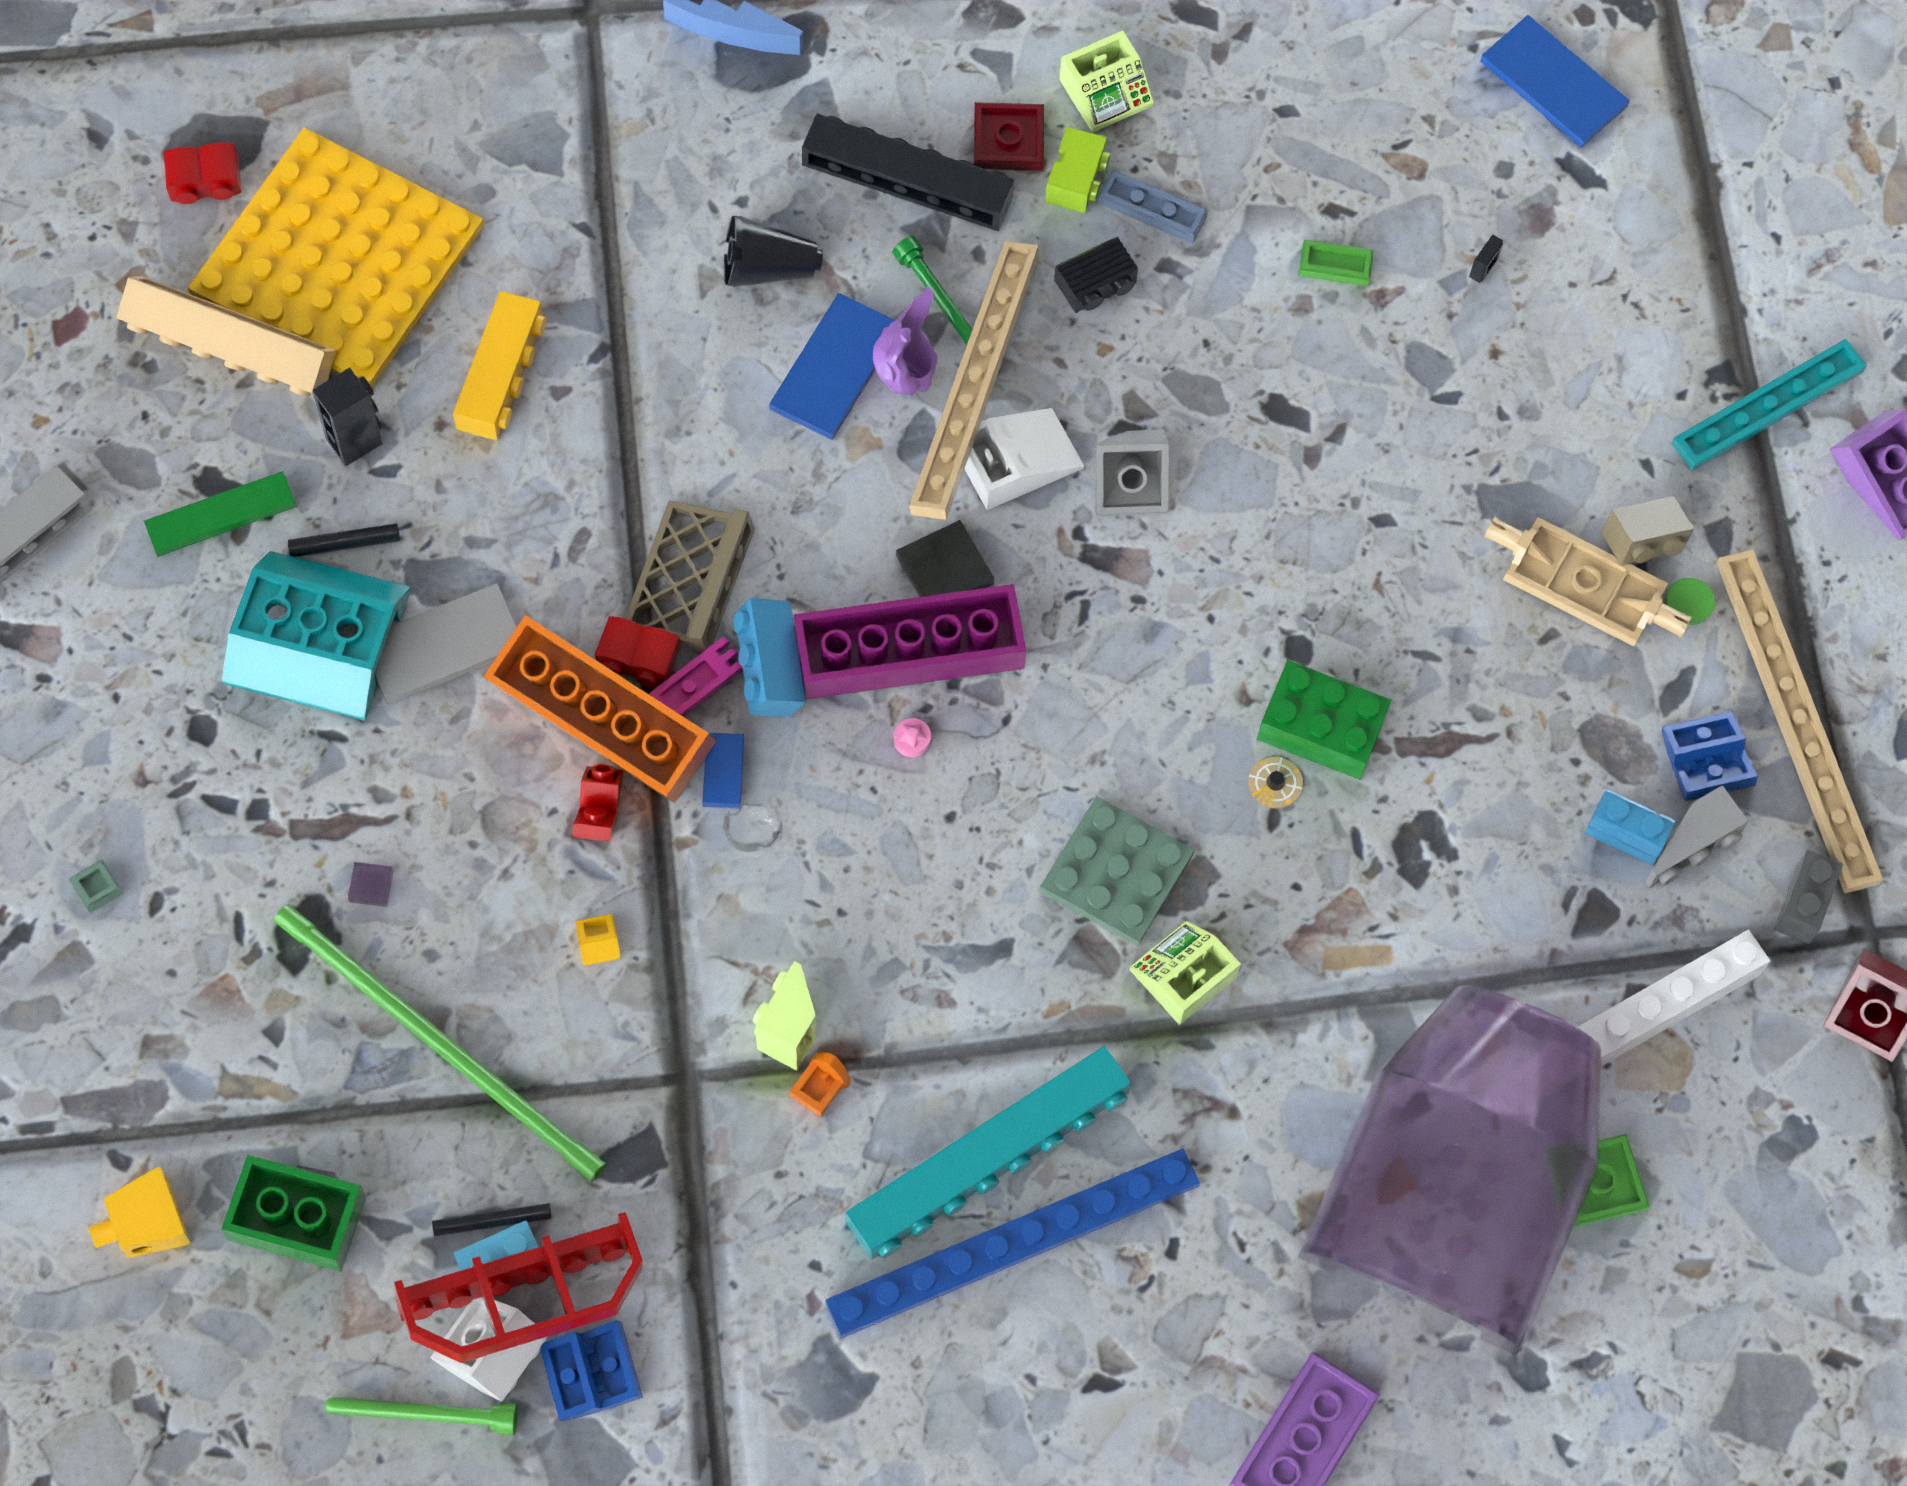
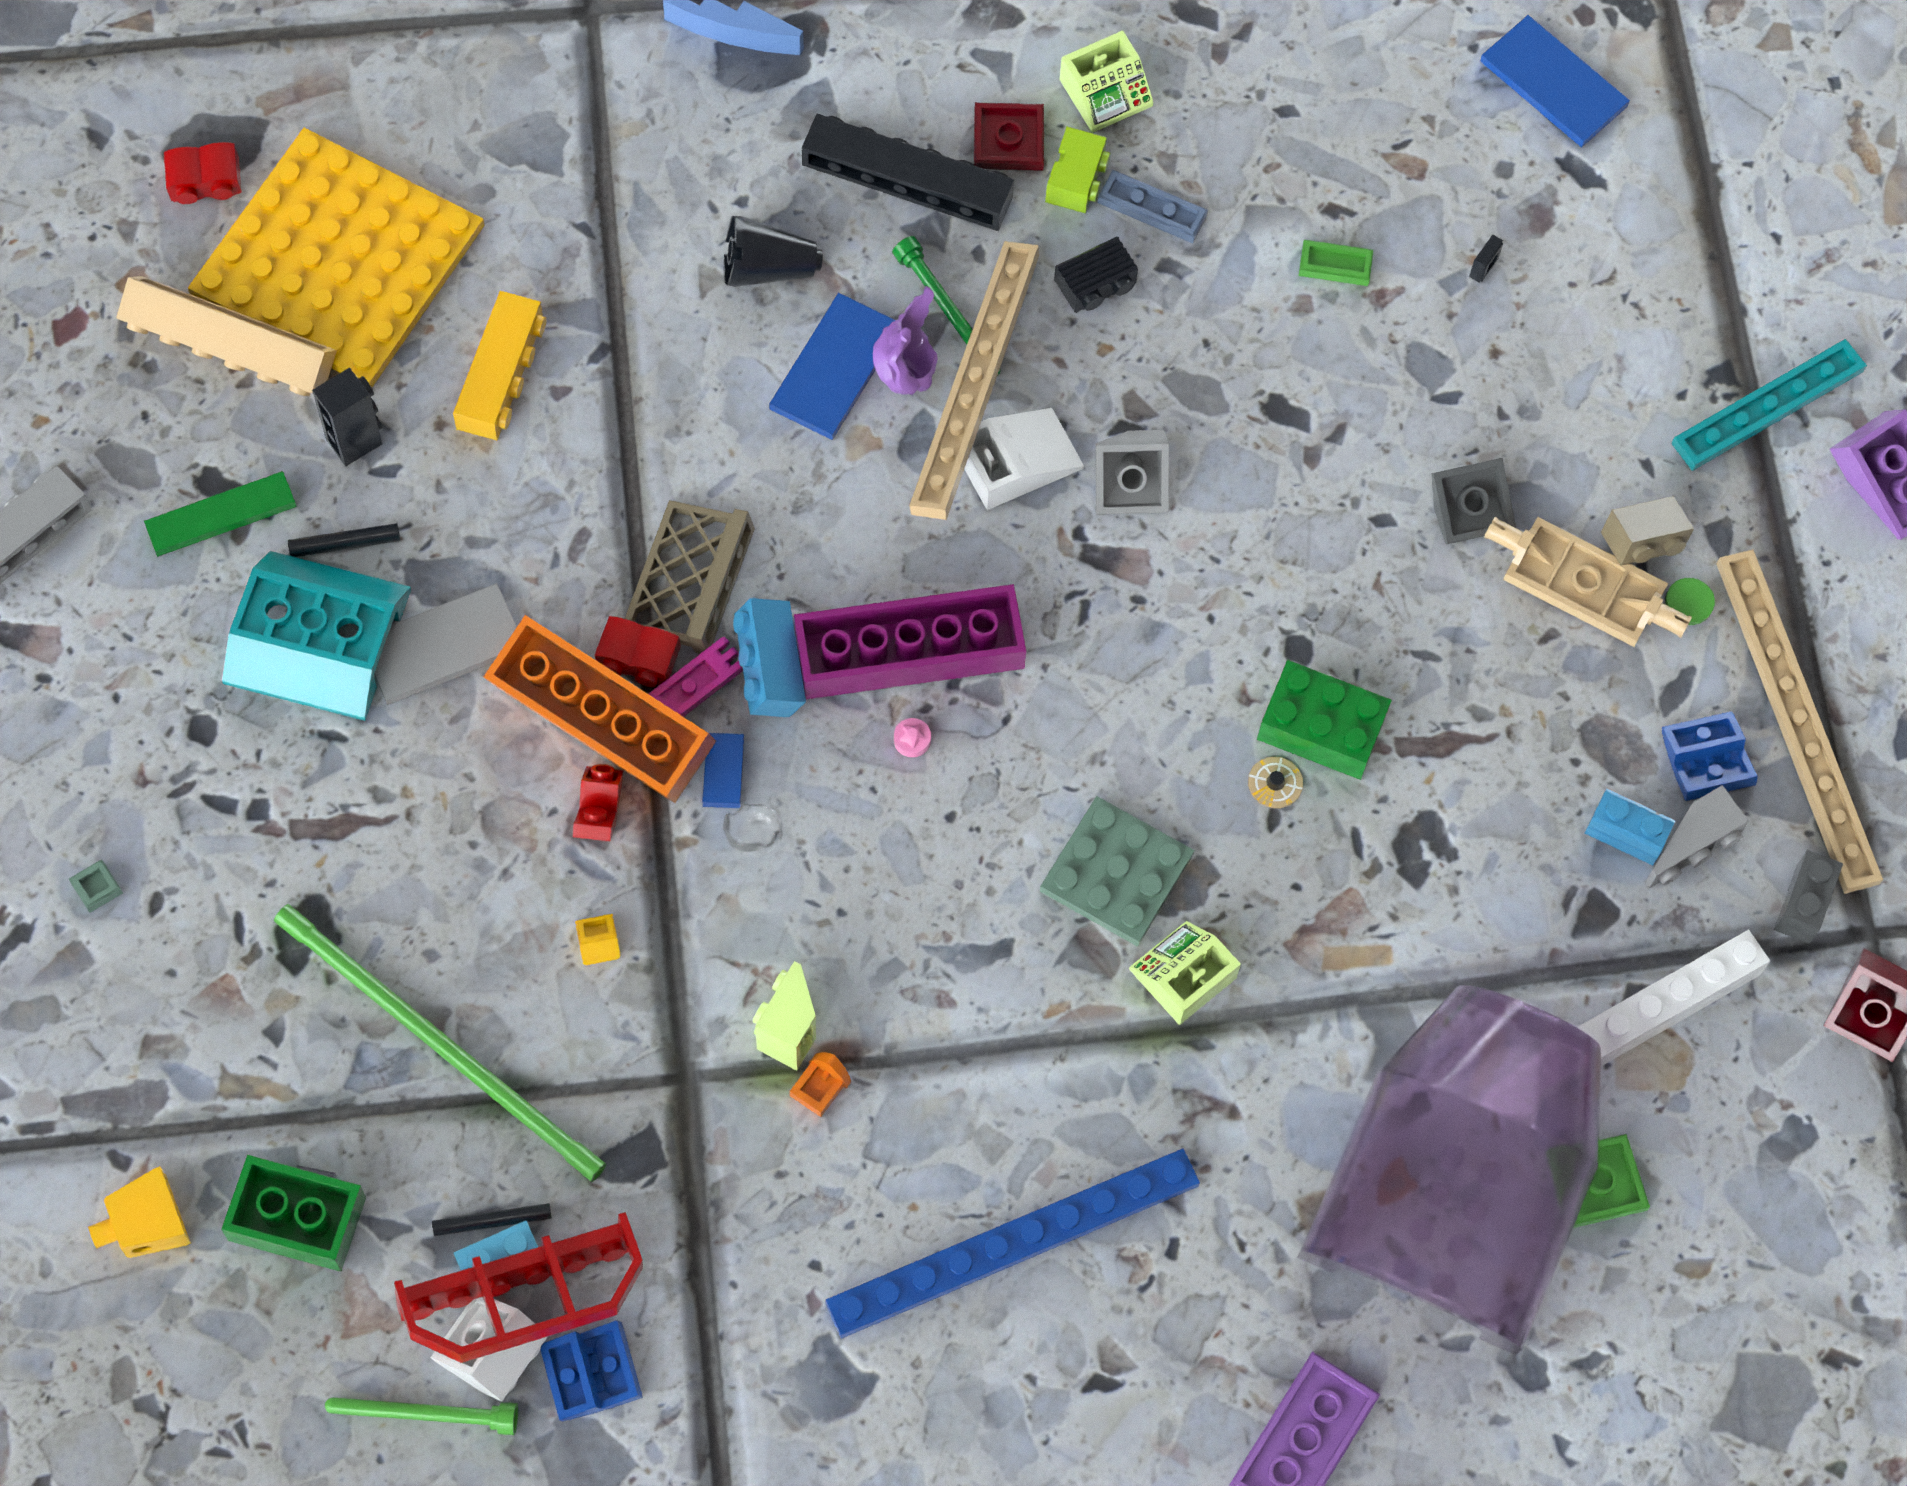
clear purple tile [348,862,394,907] -> none
teal brick [845,1045,1131,1260] -> none
pearl dark grey tile [896,520,995,597] -> none
none -> dark grey slope [1431,458,1516,544]

